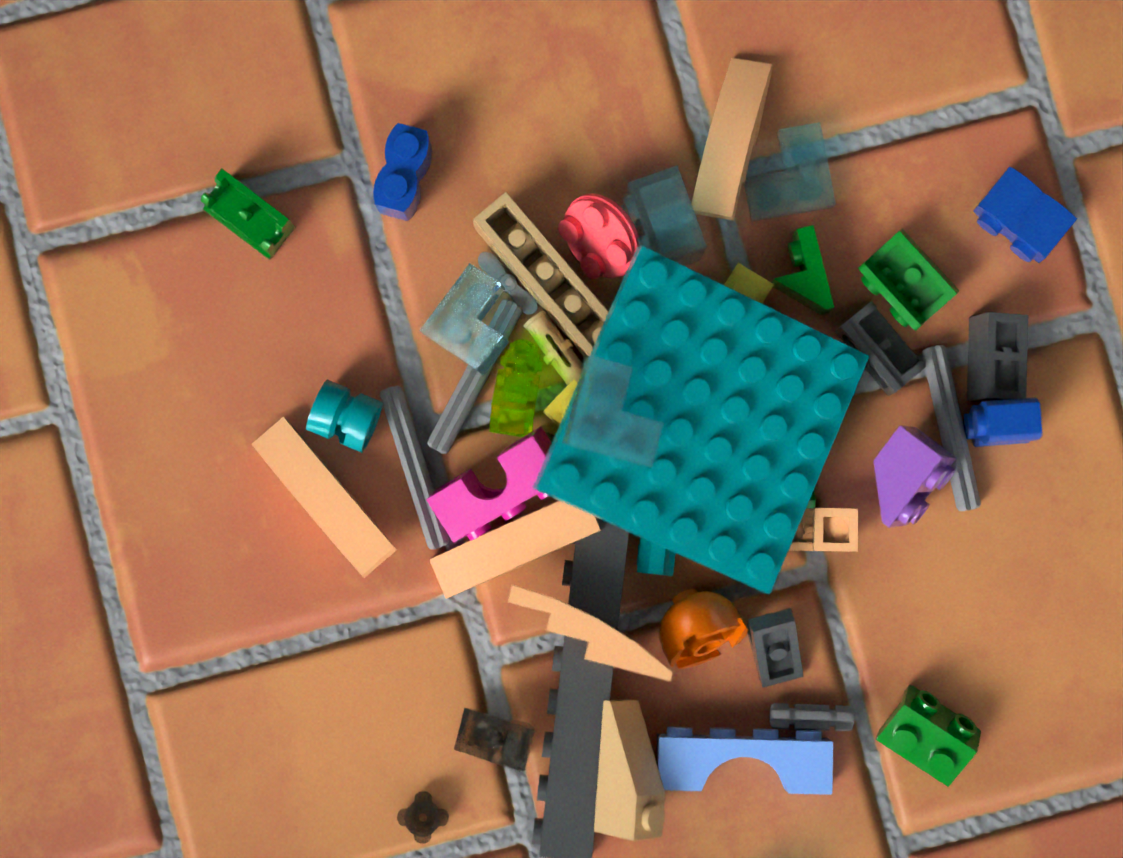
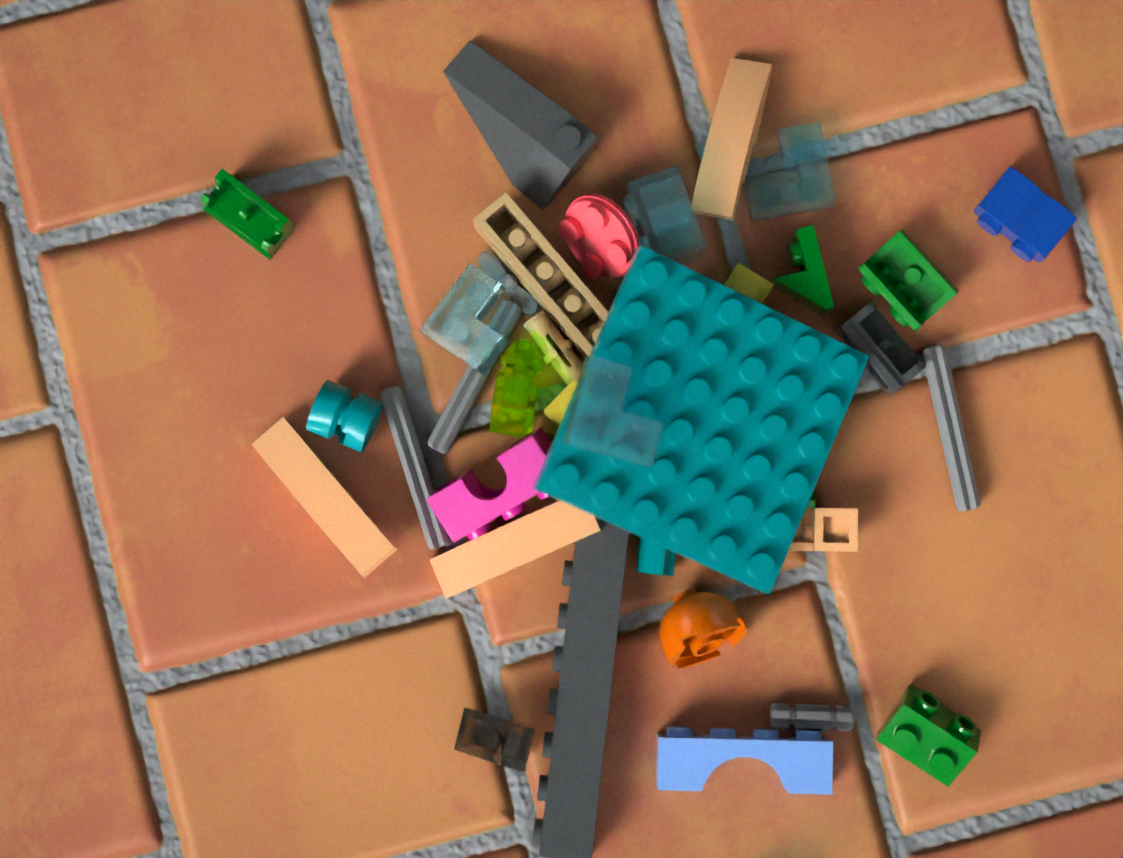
blue brick [373,123,432,221] -> none
clear smoke plate [397,791,449,844] -> none
light nougat slope [508,585,673,681] -> none
tan slope [594,699,665,841] -> none
dark grey slope [746,608,804,688] -> none
medium lavender slope [874,425,957,528] -> none
blue brick [963,398,1043,447] -> none
dark grey hinge [967,312,1029,402] -> none
none -> dark grey wedge [443,40,598,211]

